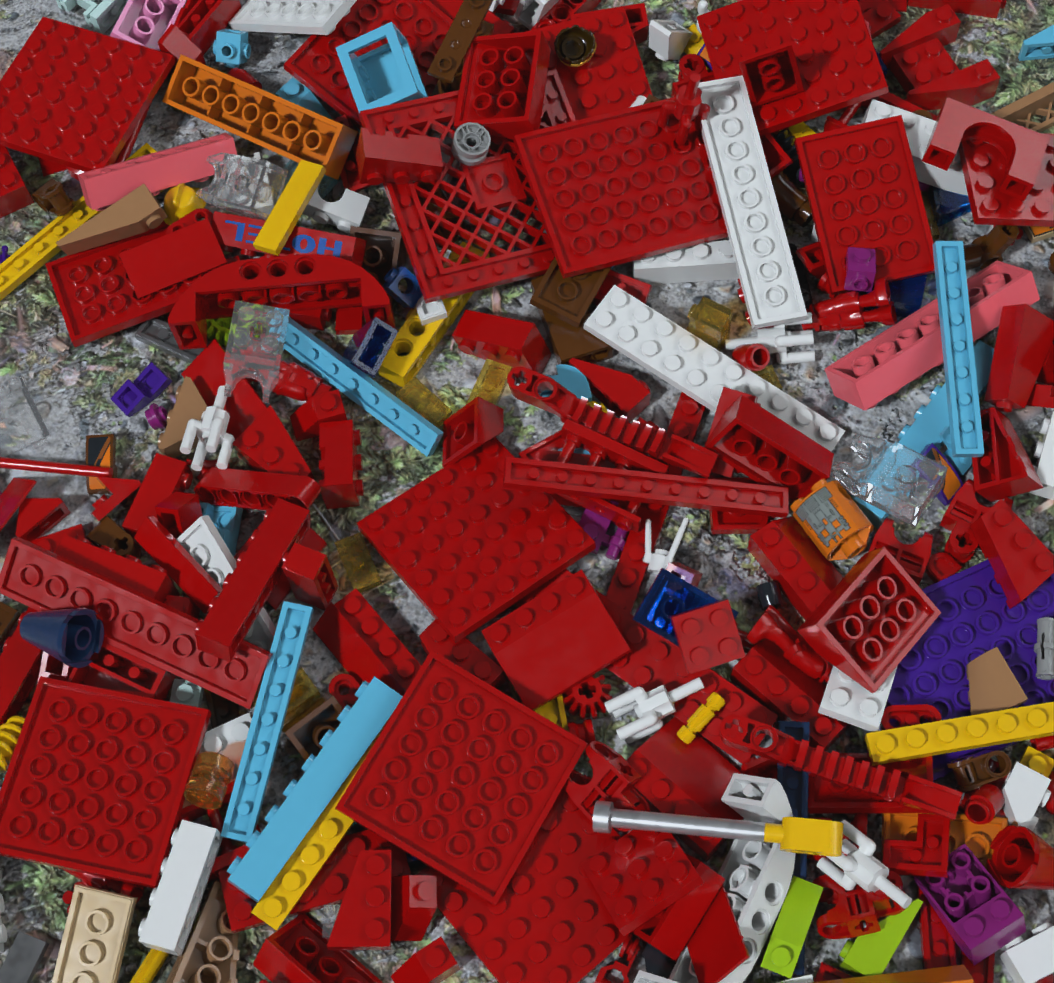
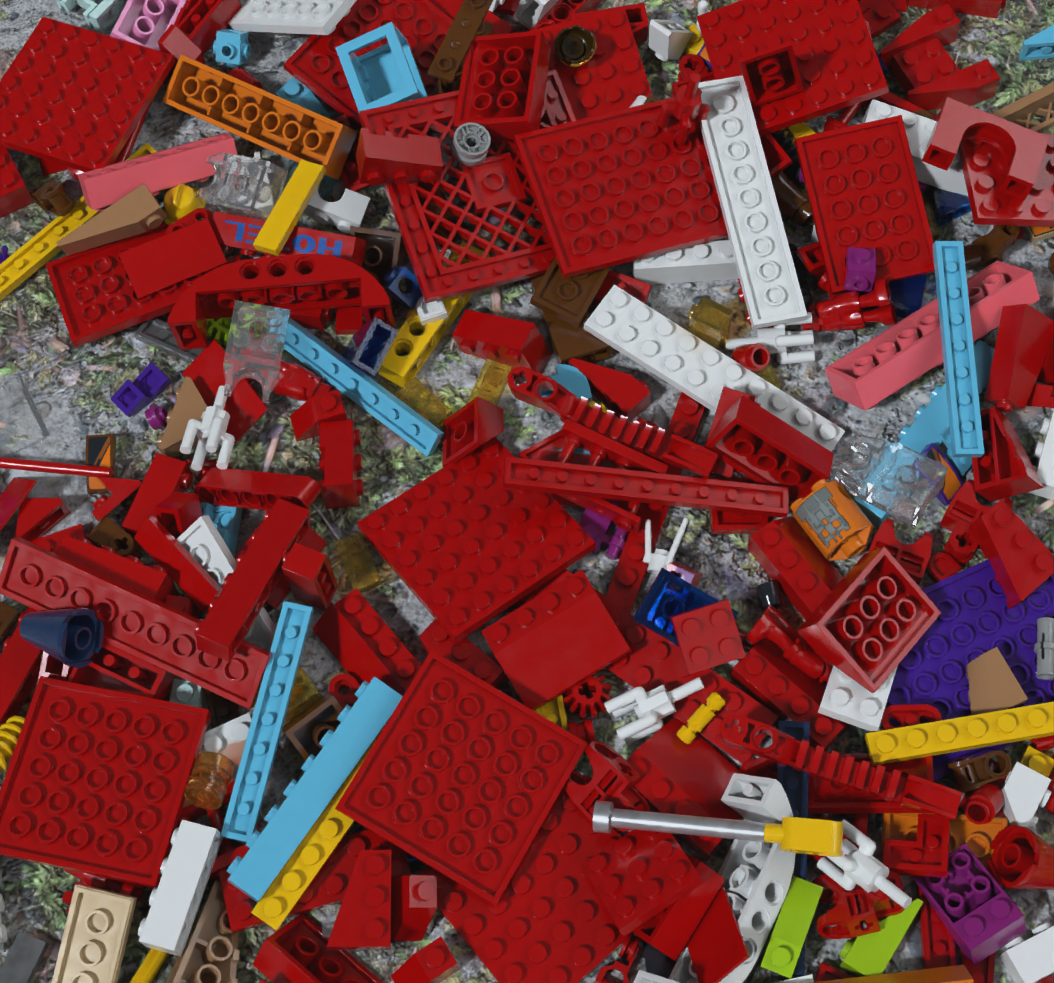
red wedge [232,405,315,480] -> none

